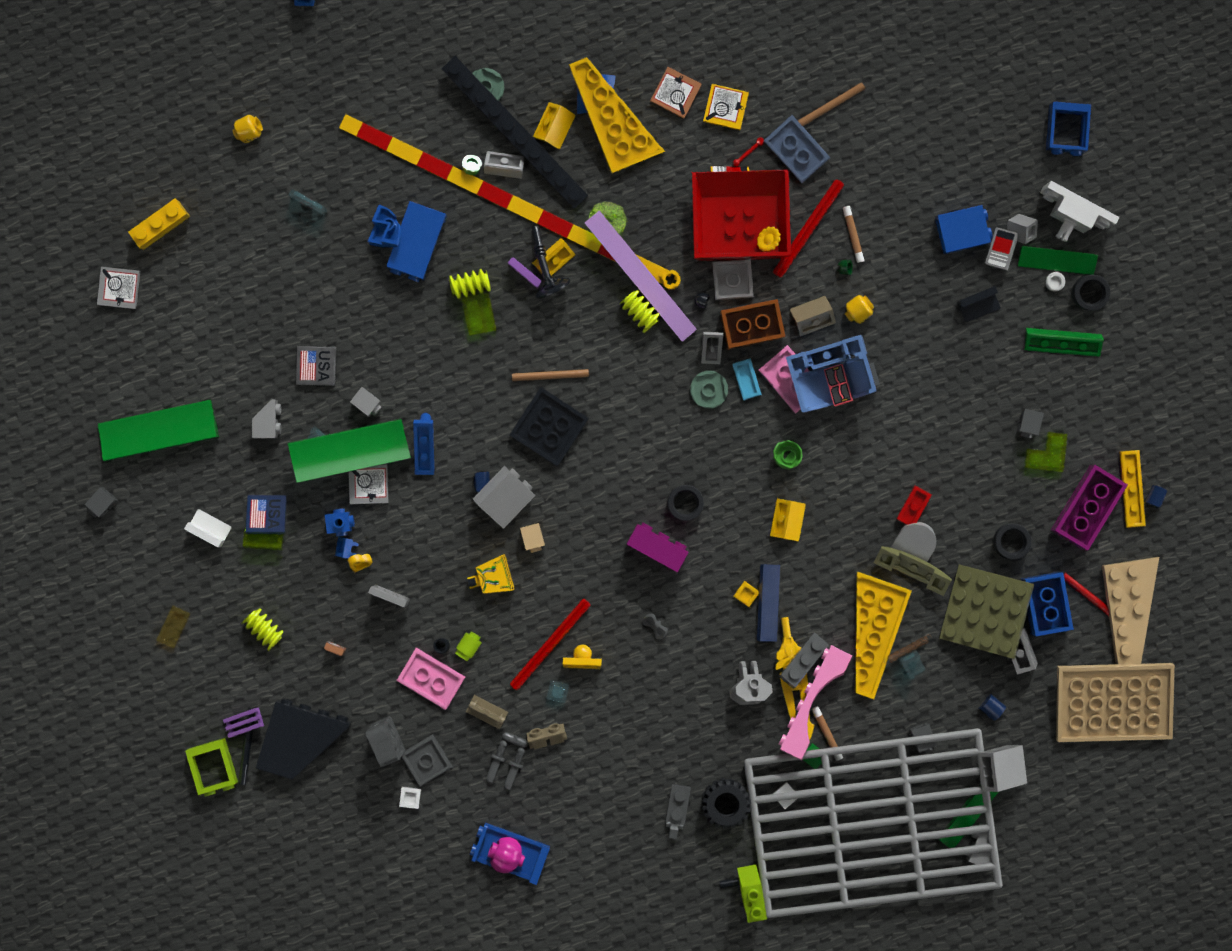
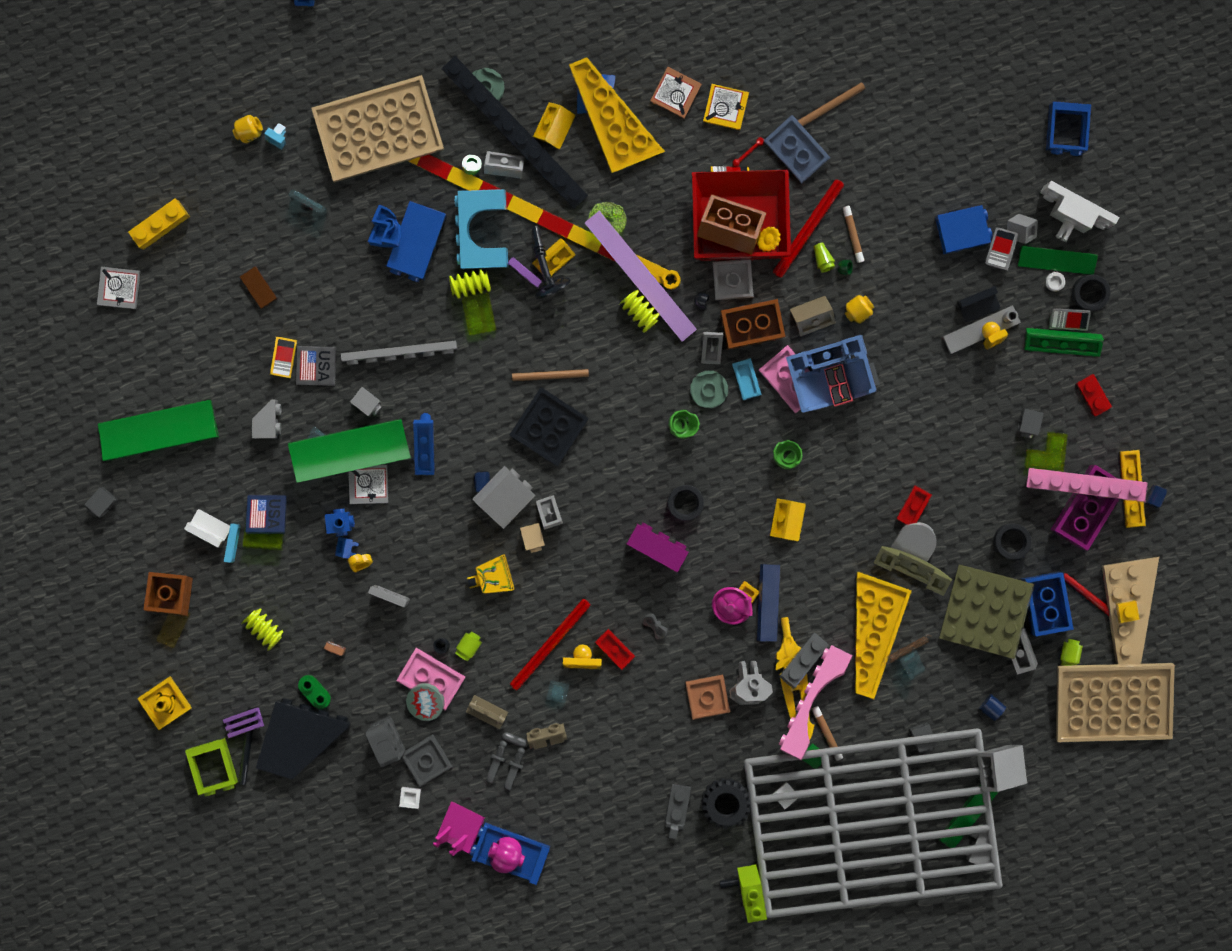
none -> yellow plate [137,676,192,730]
none -> dark orange brick [144,572,193,616]
none -> medium azure tile [224,523,241,563]
none -> reddish brown tile [240,266,278,309]
none -> medium azure tile [265,124,286,150]
none -> slope [270,337,297,378]
none -> green plate [298,675,331,709]
none -> tan plate [312,75,444,182]
none -> light grey plate [341,341,458,365]
none -> tile [406,683,445,721]
none -> dark pink plate [433,802,485,856]
none -> medium azure arch [455,189,508,269]
none -> light grey slope [536,495,563,530]
none -> red plate [595,629,635,670]
none -> bright green hair [668,410,700,439]
none -> nougat tile [685,674,730,720]
none -> dark orange brick [697,194,766,255]
none -> dark pink piece [712,587,752,625]
none -> lime cone [813,243,835,273]
none -> light grey piece [943,305,1021,354]
none -> yellow tile [982,322,1008,350]
none -> bright pink arch [1027,468,1148,502]
none -> slope [1049,309,1091,331]
none -> lime brick [1060,639,1083,666]
none -> red plate [1076,374,1112,417]
none -> yellow plate [1116,600,1140,623]

